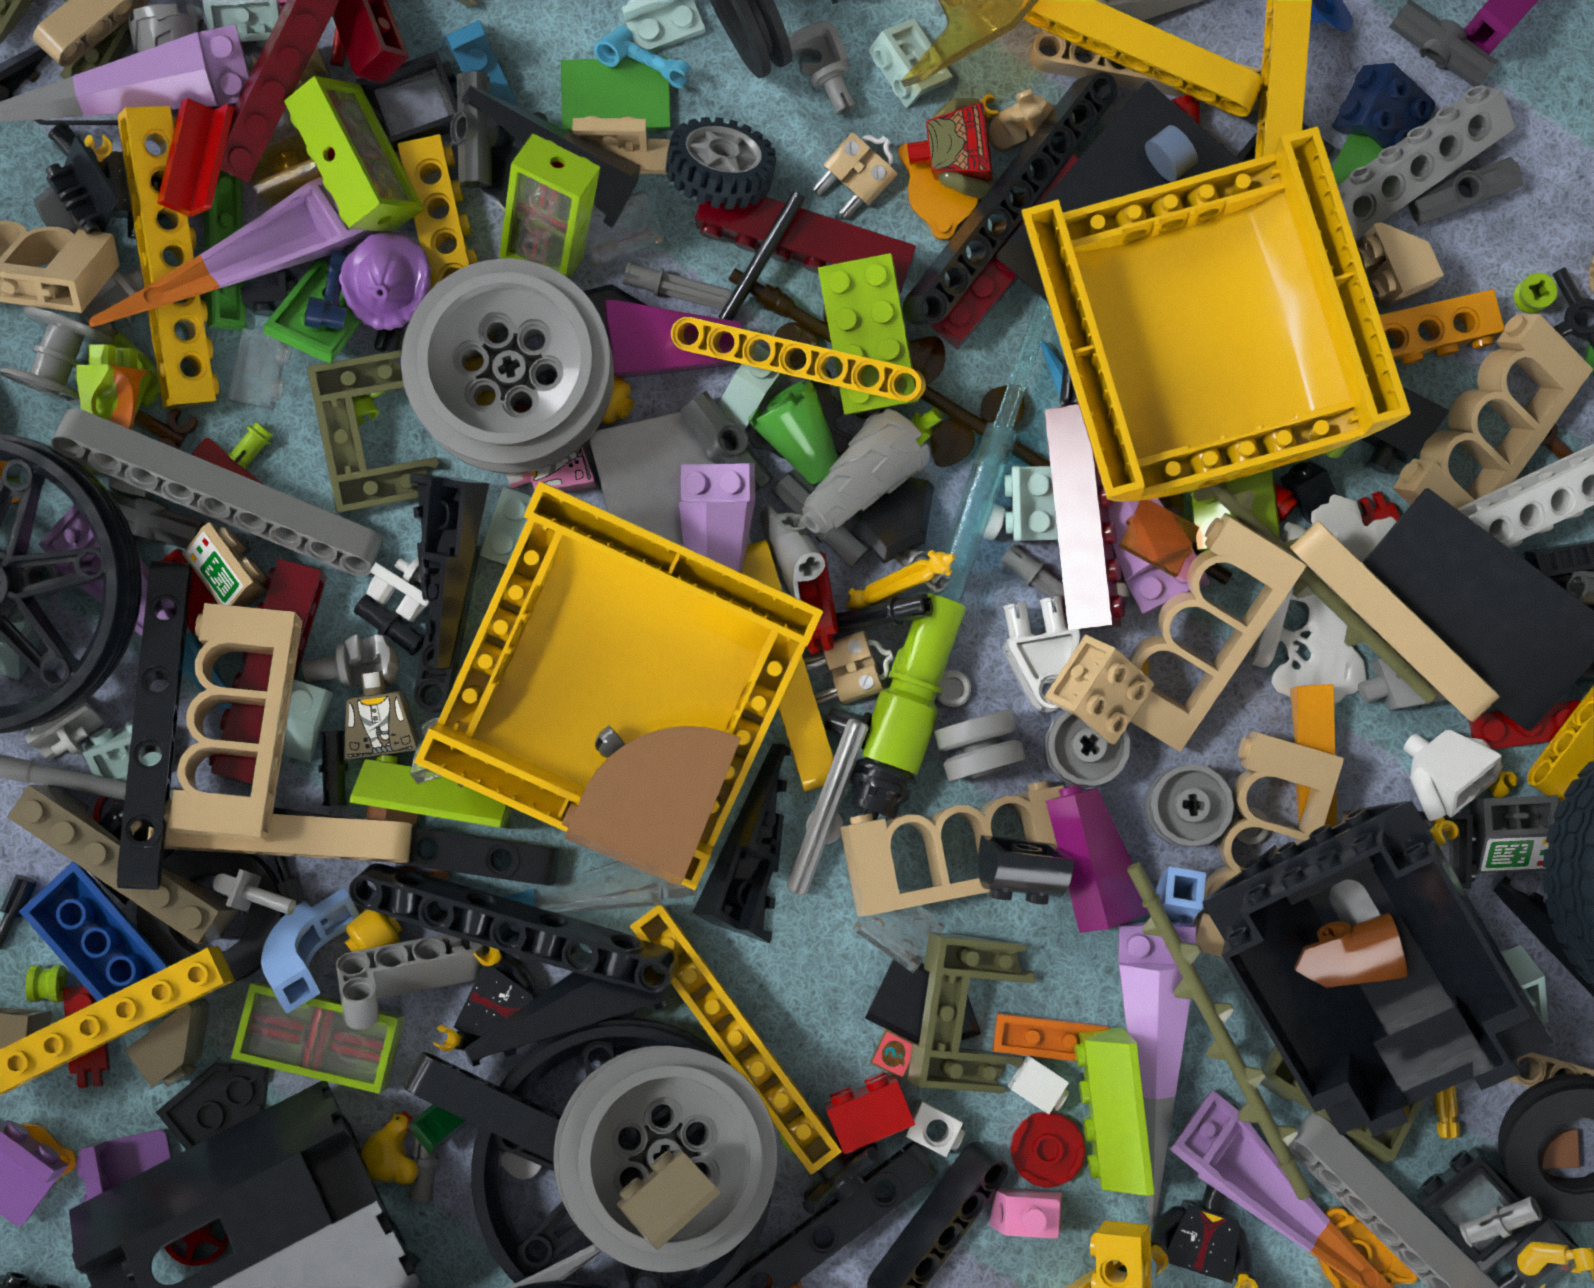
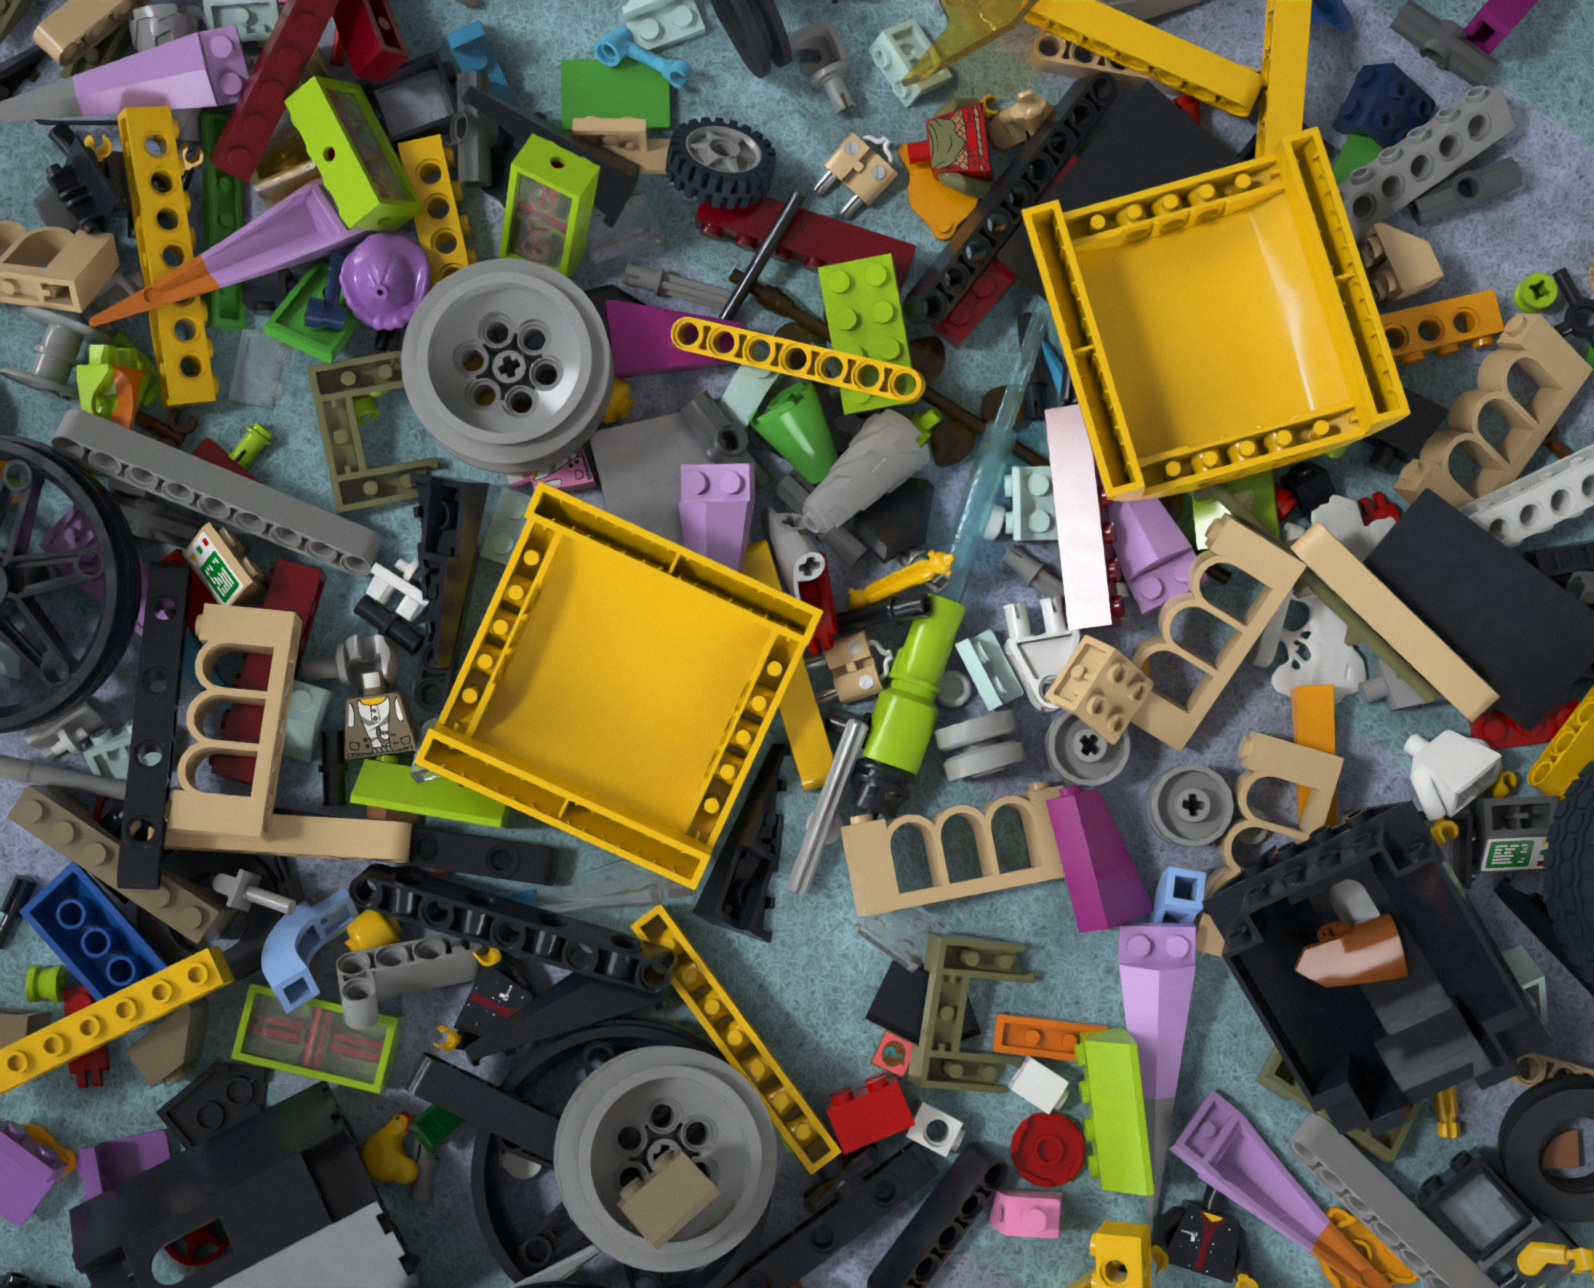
red panel [157,98,234,217] -> none
medium nougat brick [562,726,741,886] -> none
dark grey hinge [595,725,626,758] -> none
black brick [978,835,1075,905] -> none
clear orange piece [1118,500,1199,578] -> none
olive plant [1127,862,1312,1200] -> none
sand blue piece [1145,125,1198,182] -> none
light grey pin [1460,1196,1543,1247] -> none
none -> light aqua bracket [955,629,1024,711]
none -> black axle [1017,312,1049,421]

